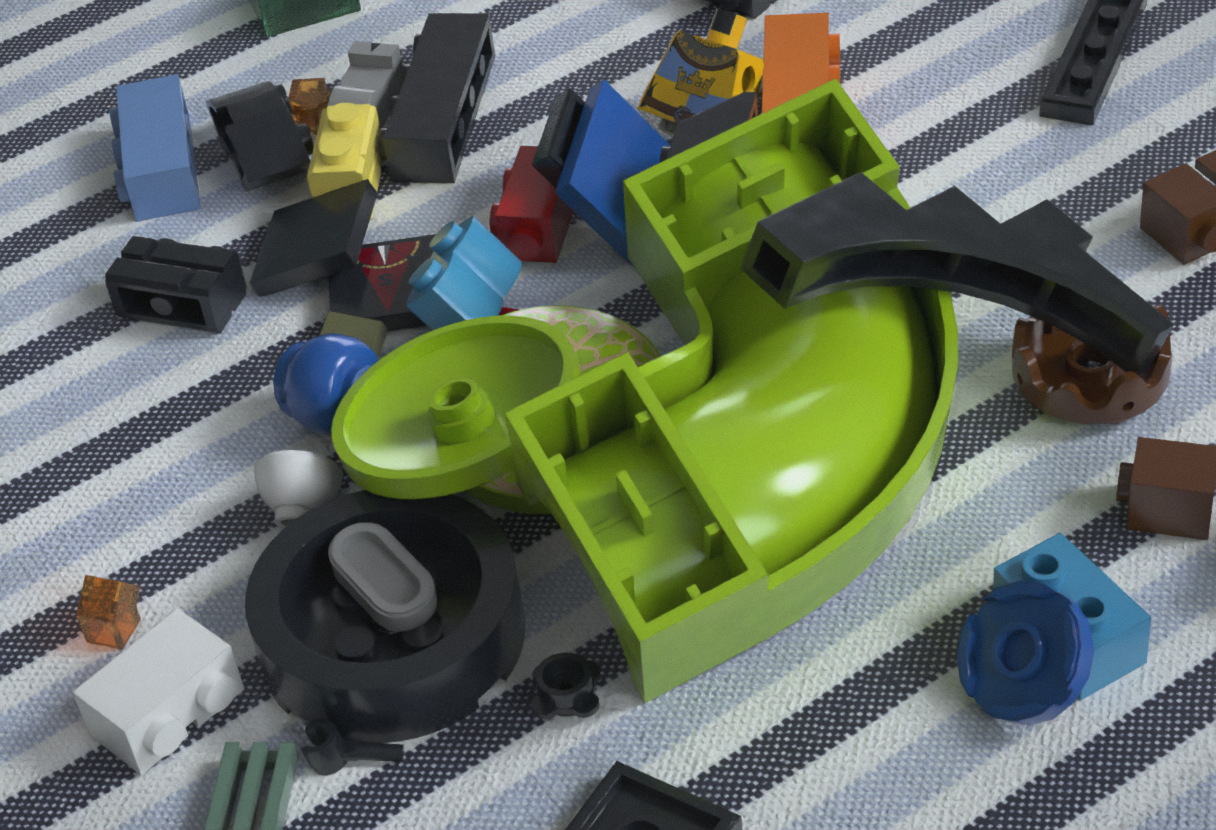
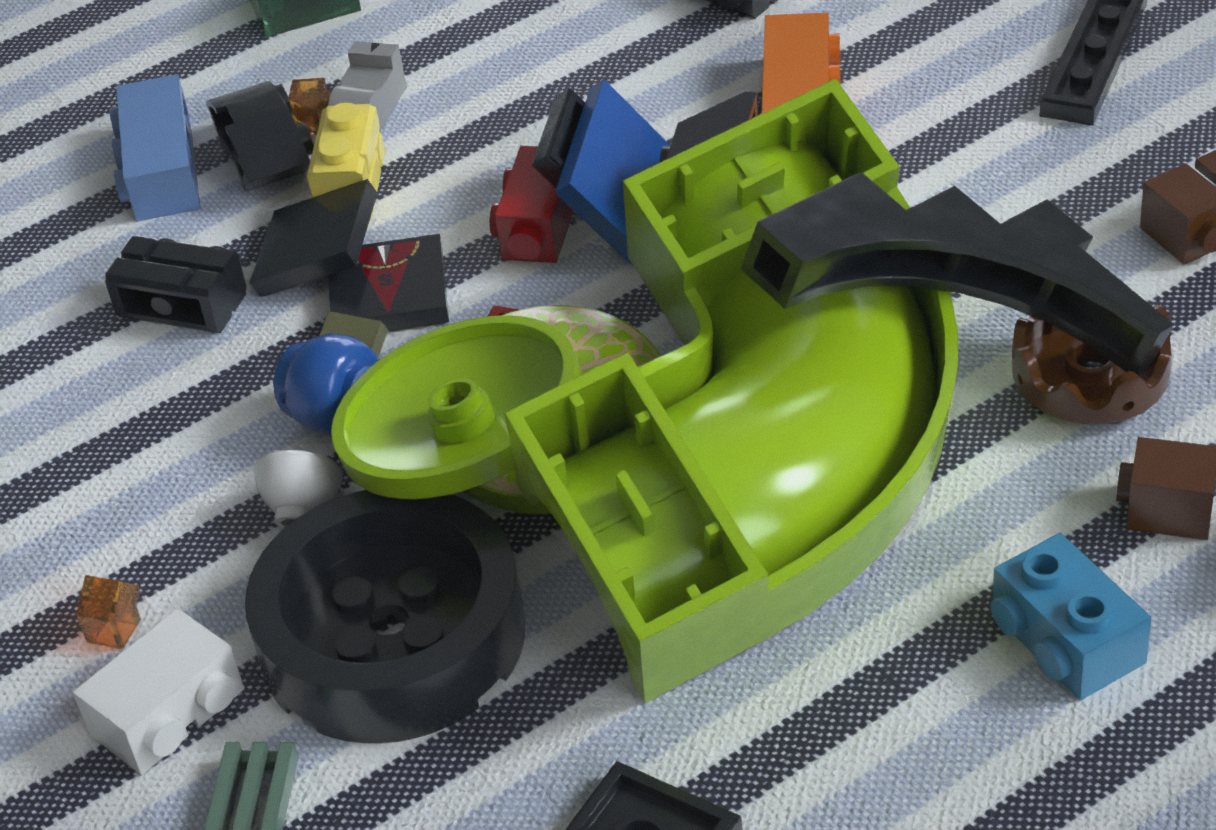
black hand [301,719,404,776] -> none
light grey tile [328,523,437,631] -> none
black brick [378,13,496,183] -> none
dark azure brick [406,215,522,330] -> none
black plate [530,652,601,719] -> none
torso [637,8,764,123] -> none
blue tile [956,580,1094,726] -> none

